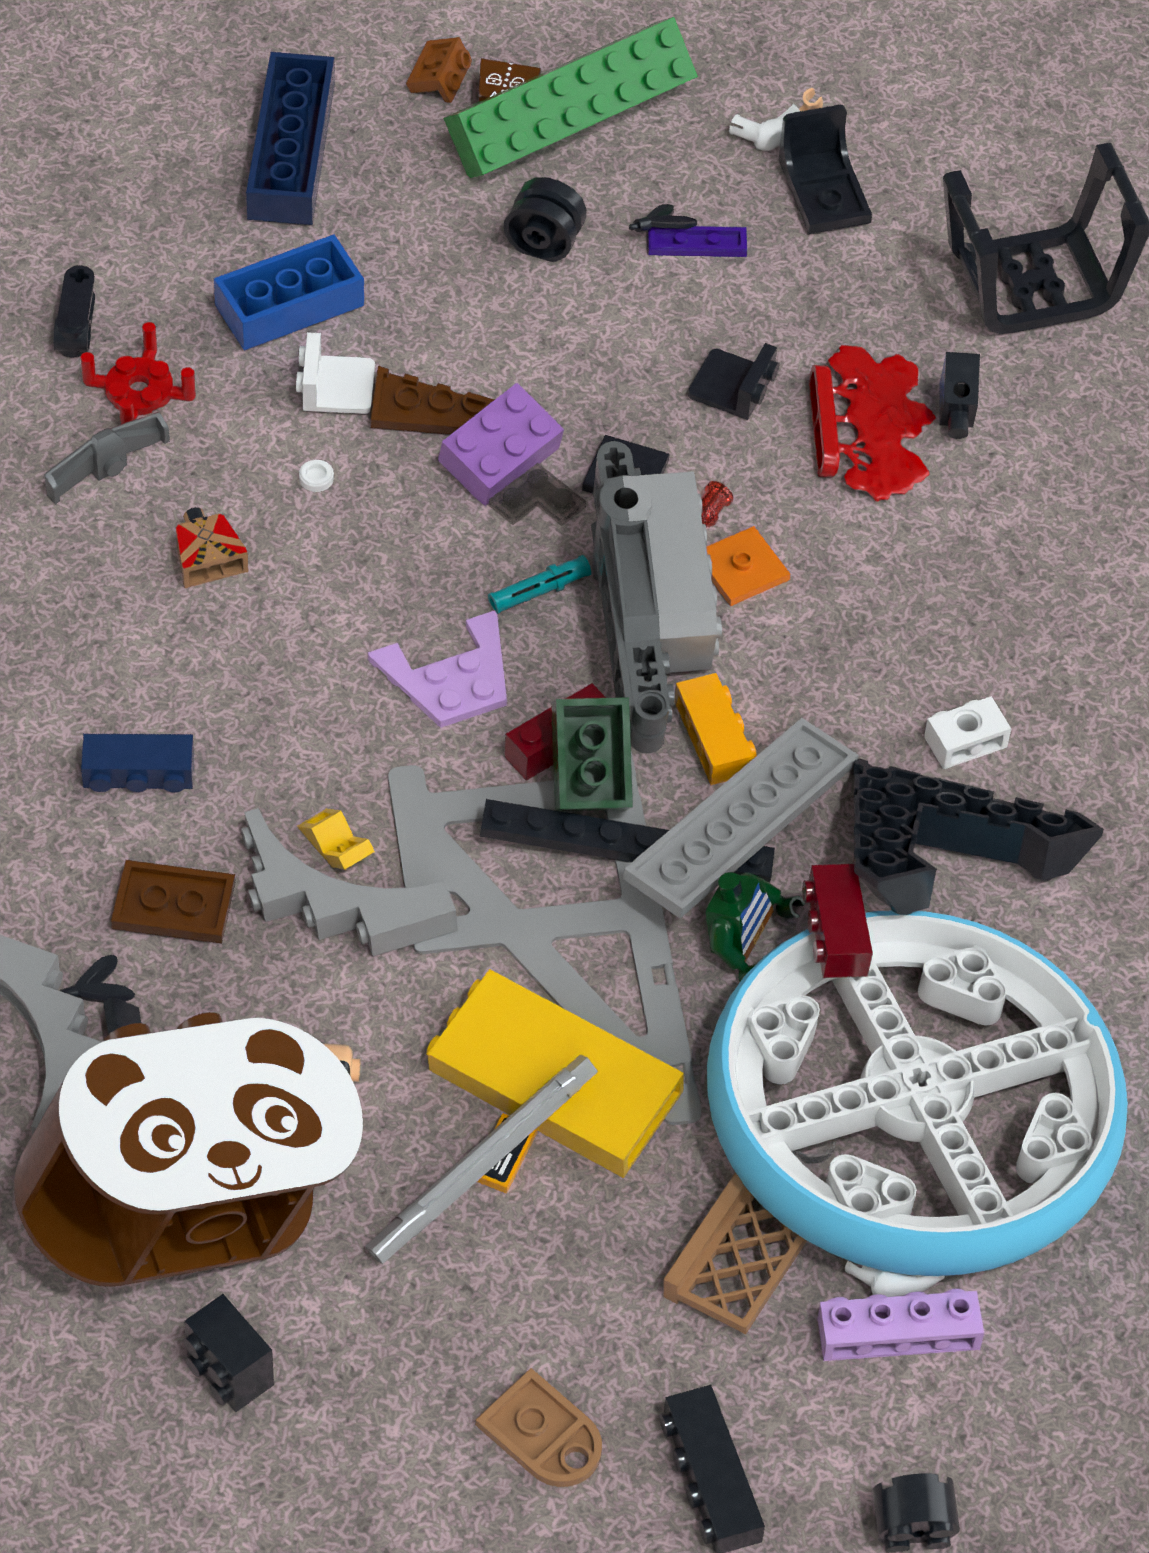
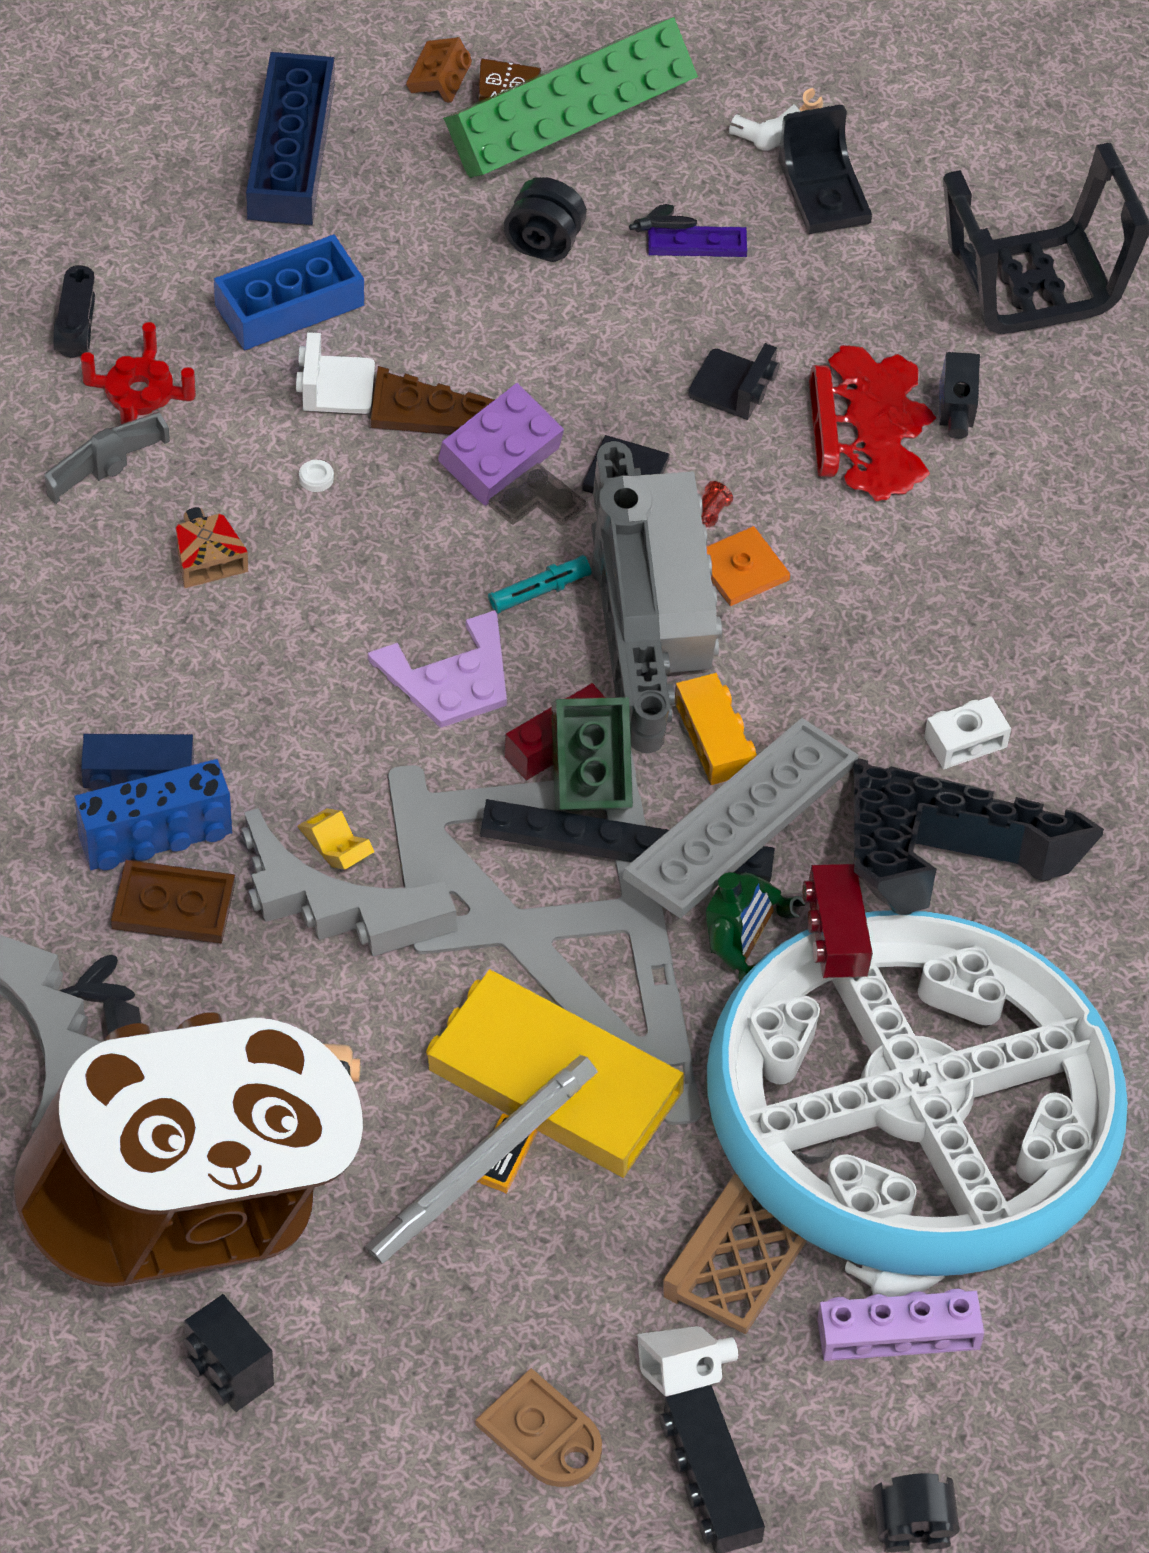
none -> blue brick [74,759,232,871]
none -> white torso [637,1326,738,1396]

